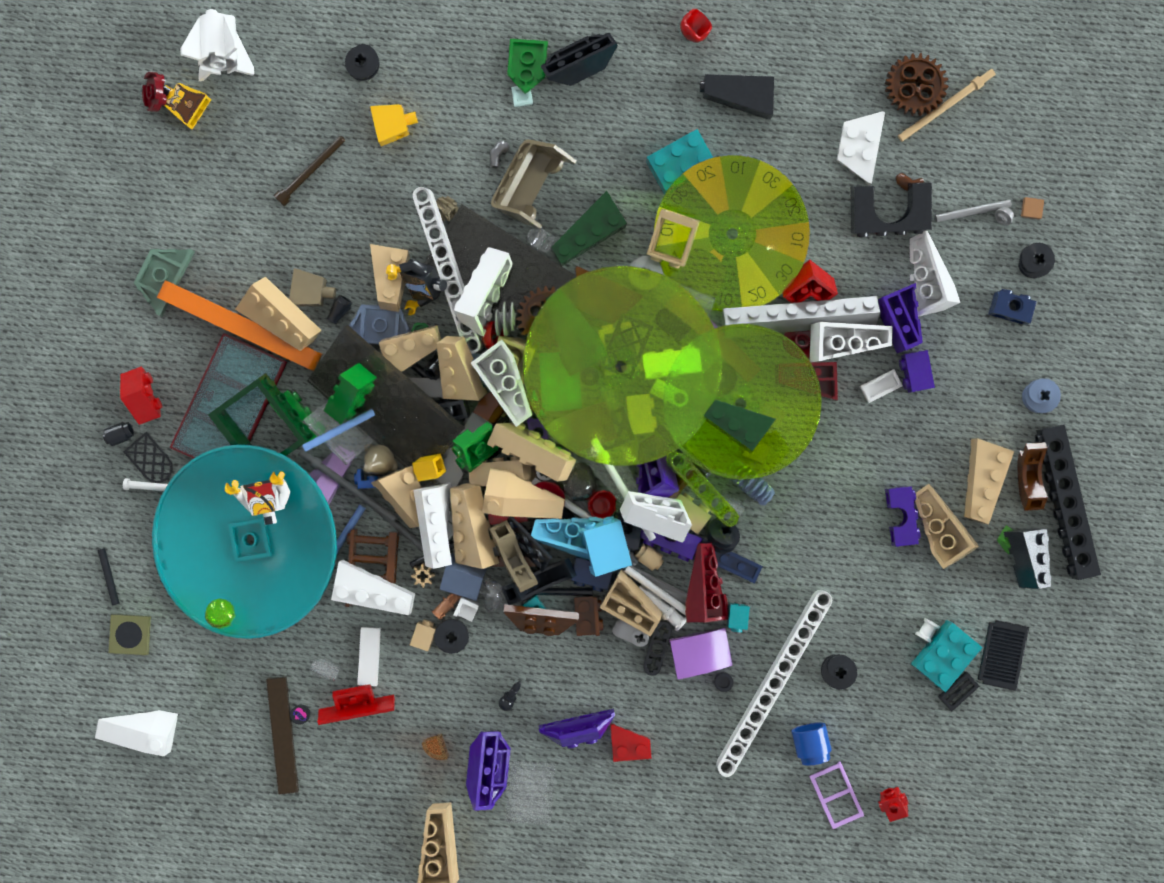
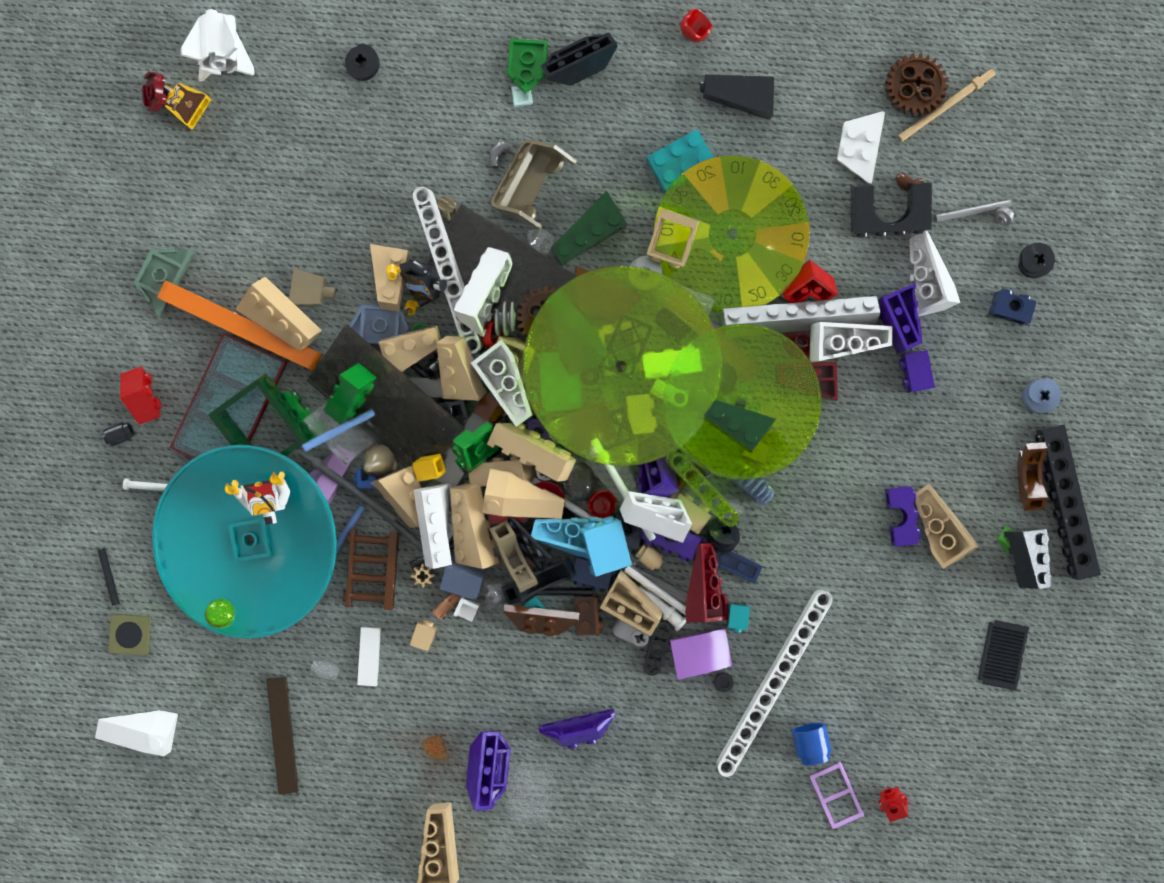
black window [123,432,173,483] -> none
dark brown piece [273,136,345,207] -> none
black tile [290,704,311,725] -> none
red bracket [317,684,395,725] -> none
black cone [327,295,352,324] -> none
white wedge [331,560,415,615] -> none
yellow torso [370,104,418,146] -> none
black piece [434,619,469,654] -> none
black bar [498,681,521,711] -> none
red wing [610,723,652,762] -> none
black piece [821,654,858,690] -> none
white tile [859,369,903,403] -> none
teal brick [911,620,983,692] -> none
white bush [916,618,940,643] -> none
black tile [938,671,980,712] -> none
tan wedge [964,438,1014,524] -> none
medium nougat tile [1021,197,1044,220] -> none

